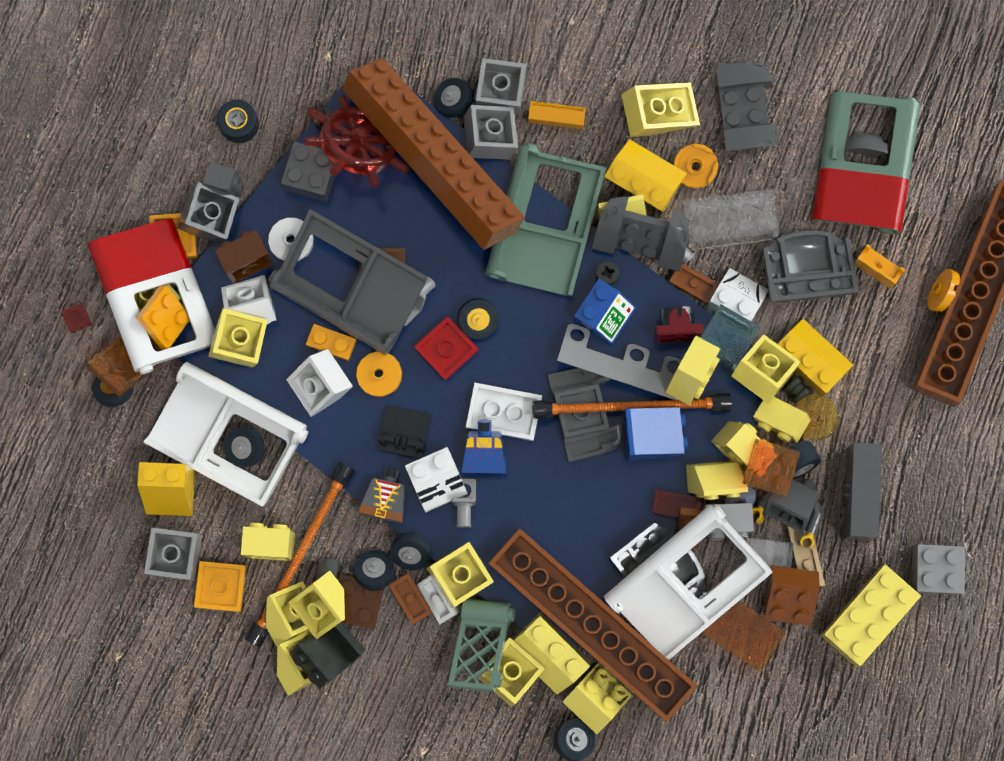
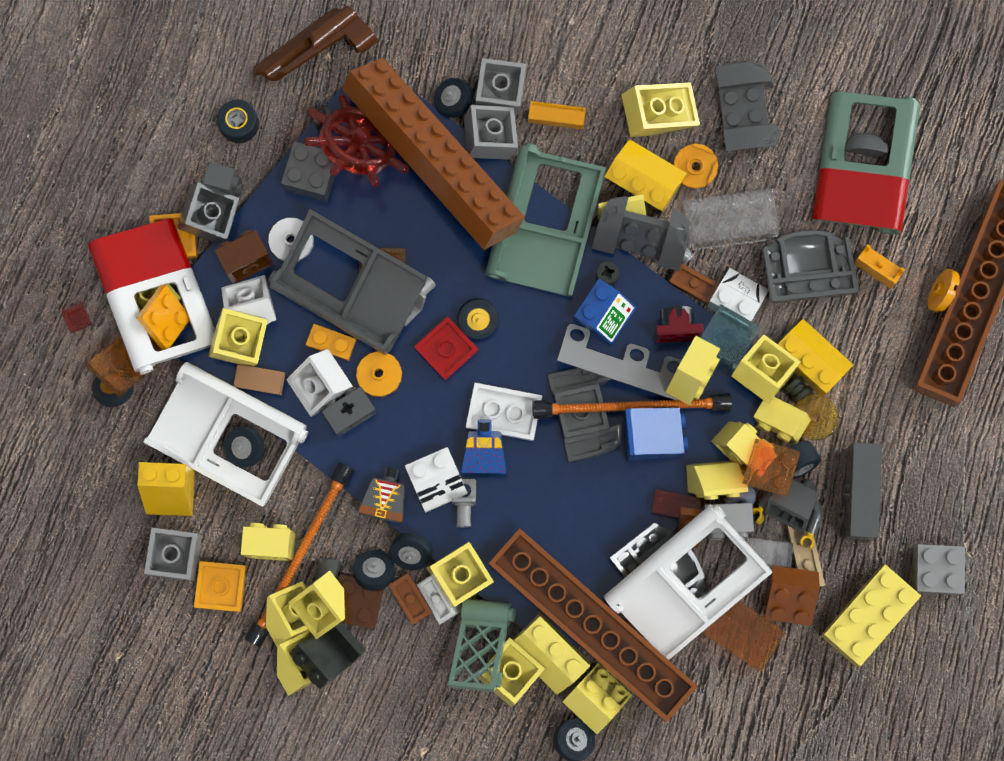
black hinge [377,405,431,459] -> none
none -> medium nougat slope [234,364,285,395]
none -> reddish brown panel [253,6,378,81]
none -> dark grey brick [322,387,377,437]

